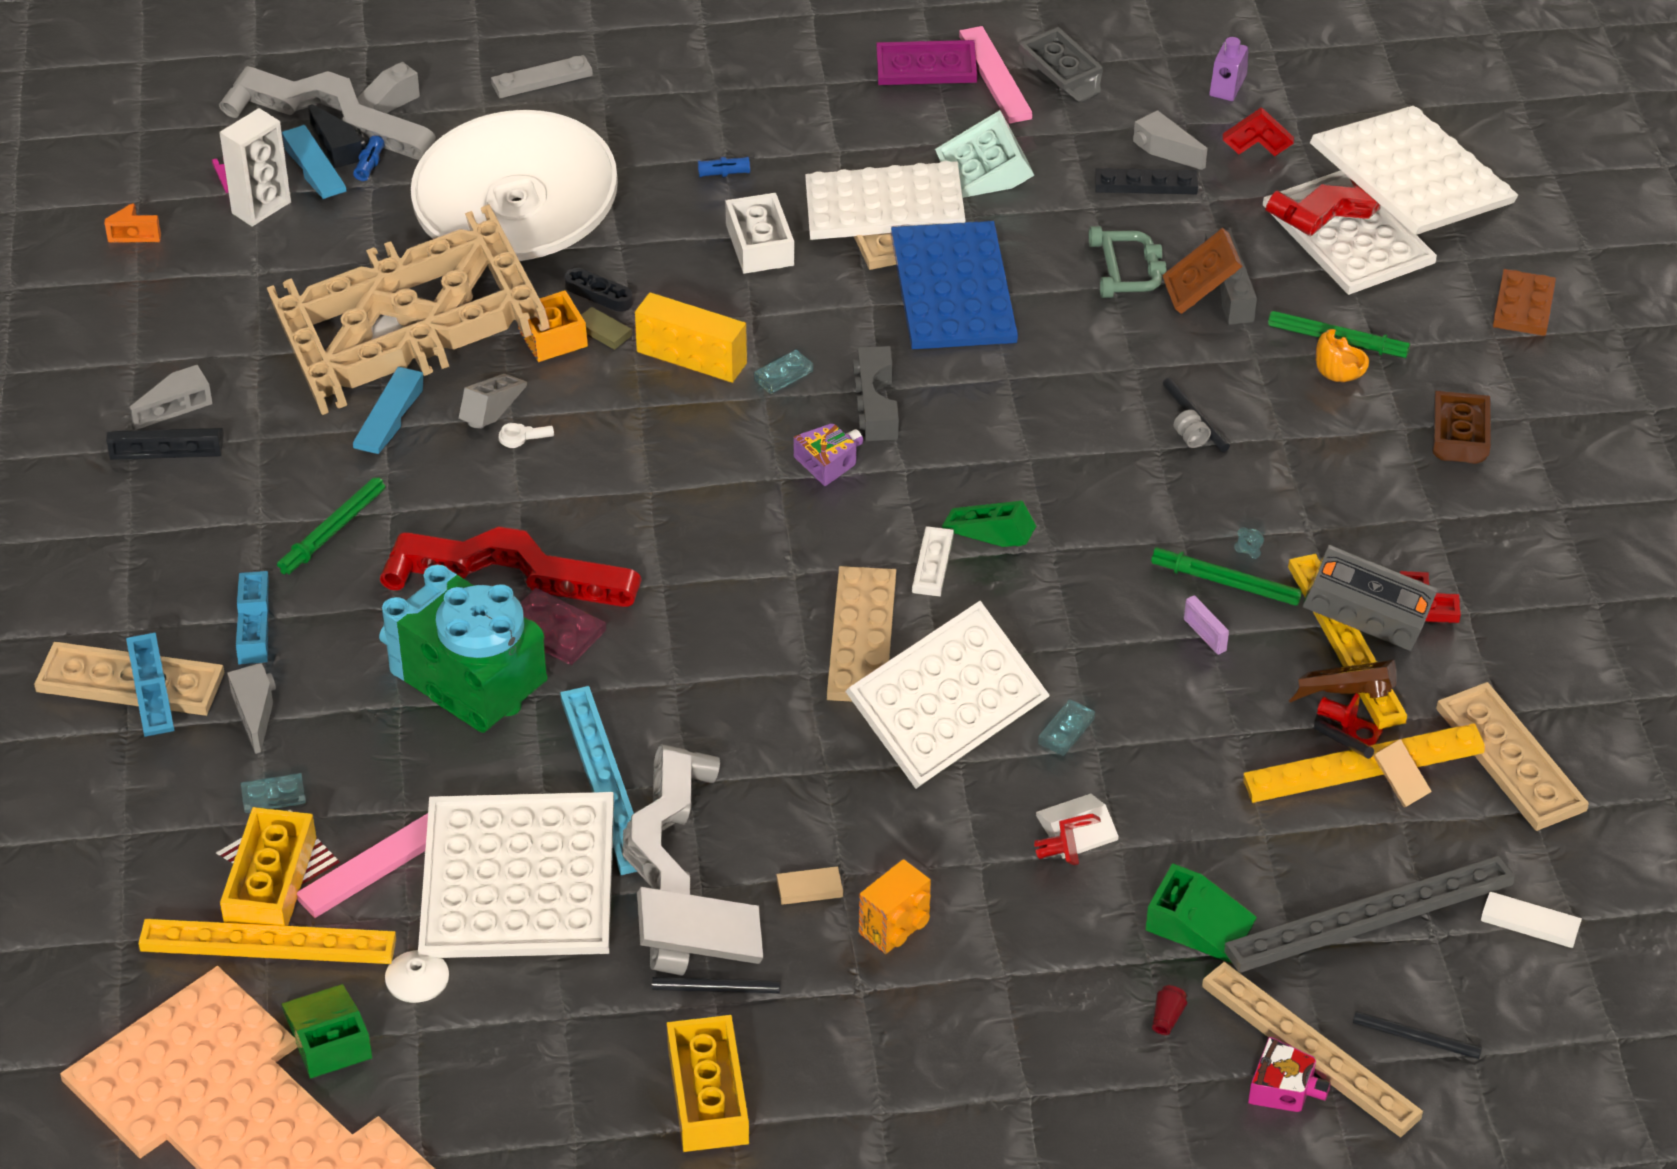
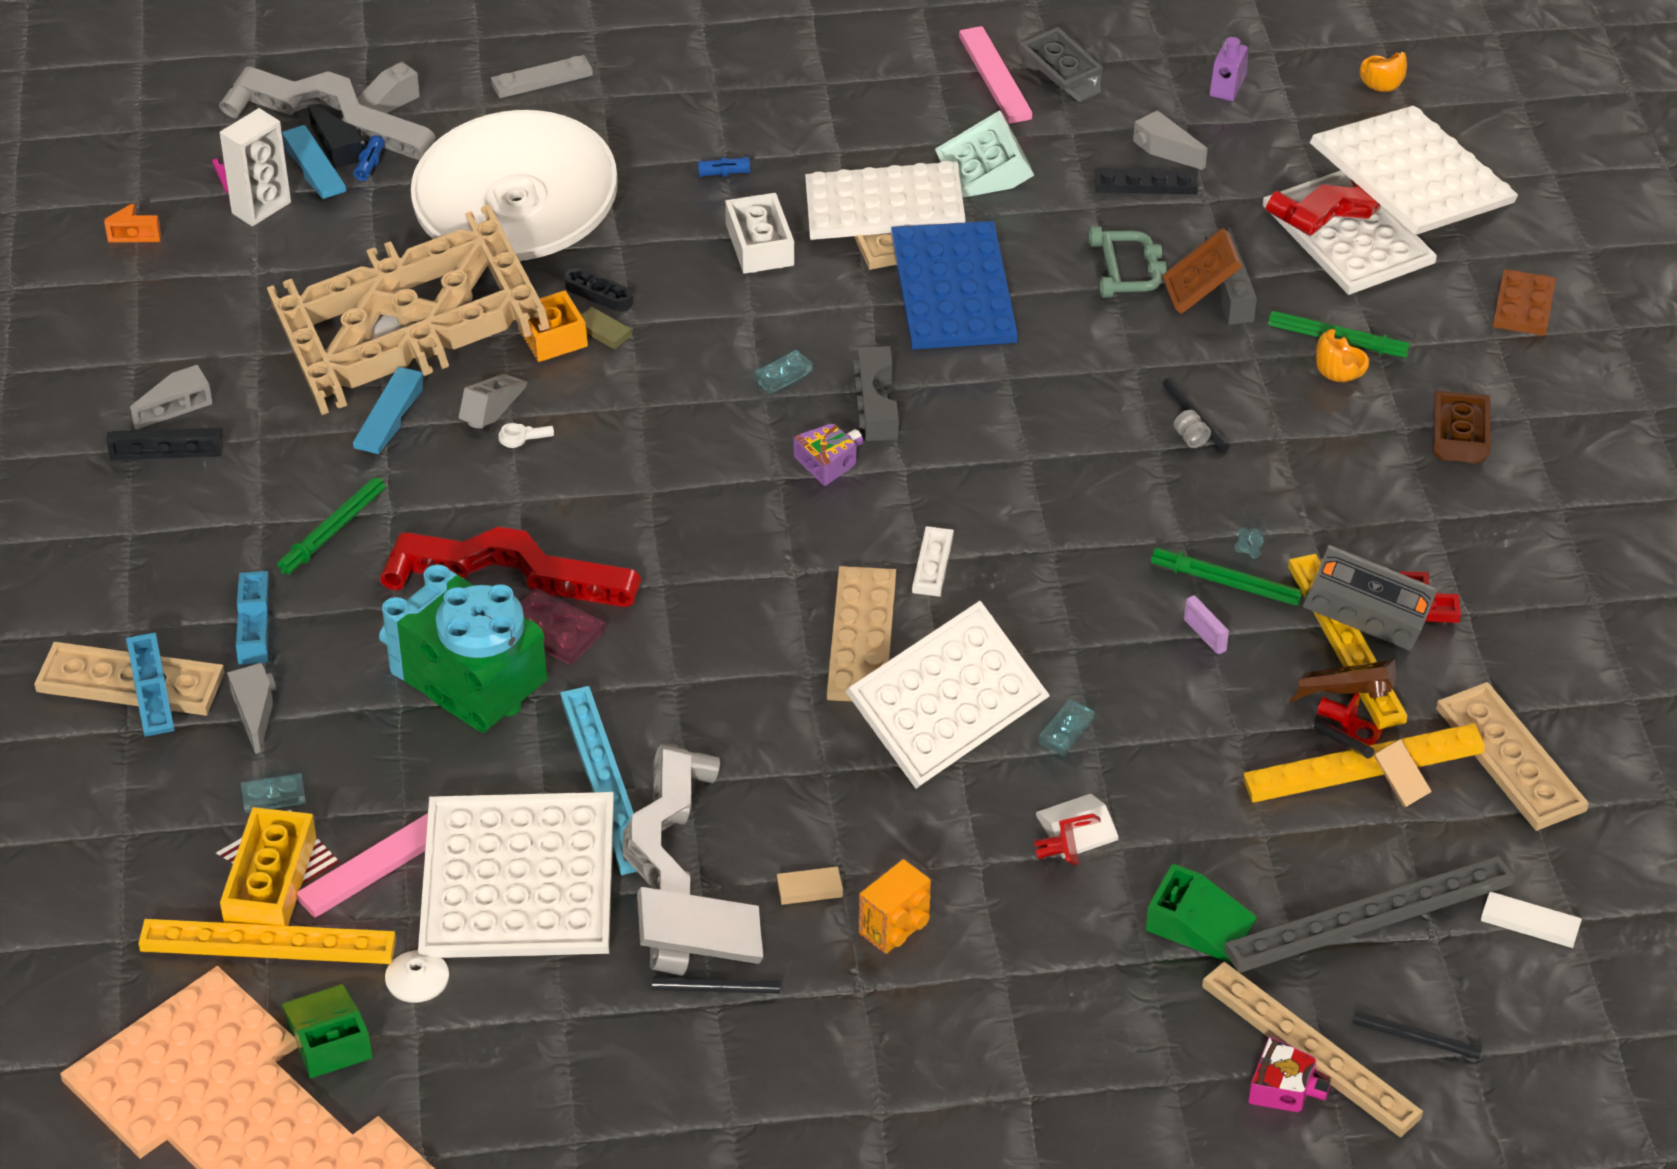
yellow brick [635,292,747,383] -> none
yellow brick [667,1015,749,1152] -> none
magenta plate [876,40,977,85] -> none
green slope [942,500,1037,547] -> none
dark red cone [1152,985,1187,1035] -> none
red plate [1223,107,1294,156] -> none
none -> light orange piece [1359,52,1407,92]

